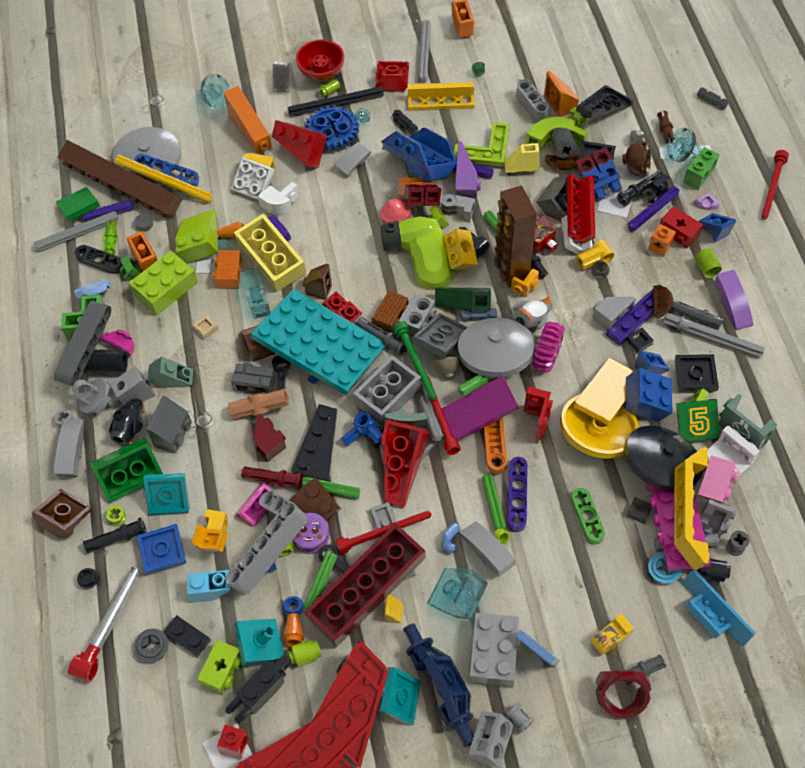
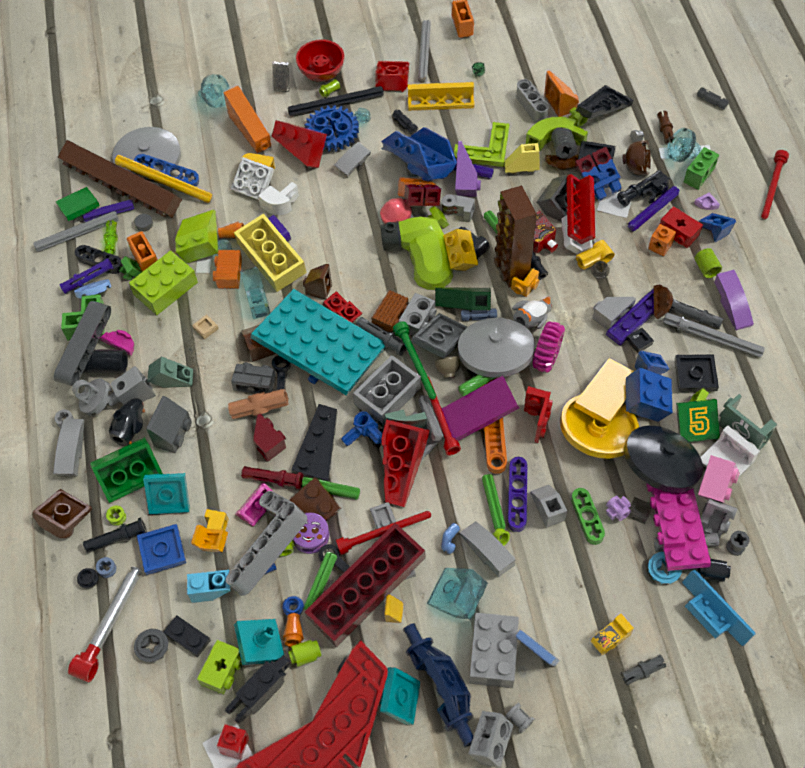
dark red piece [595,670,651,718] -> none
yellow slope [674,447,710,570] -> none
none -> dark purple pin [59,258,113,294]
none -> sand blue bush [96,557,117,578]
none -> light grey slope [530,485,567,528]
none -> lavender gear [606,496,631,521]

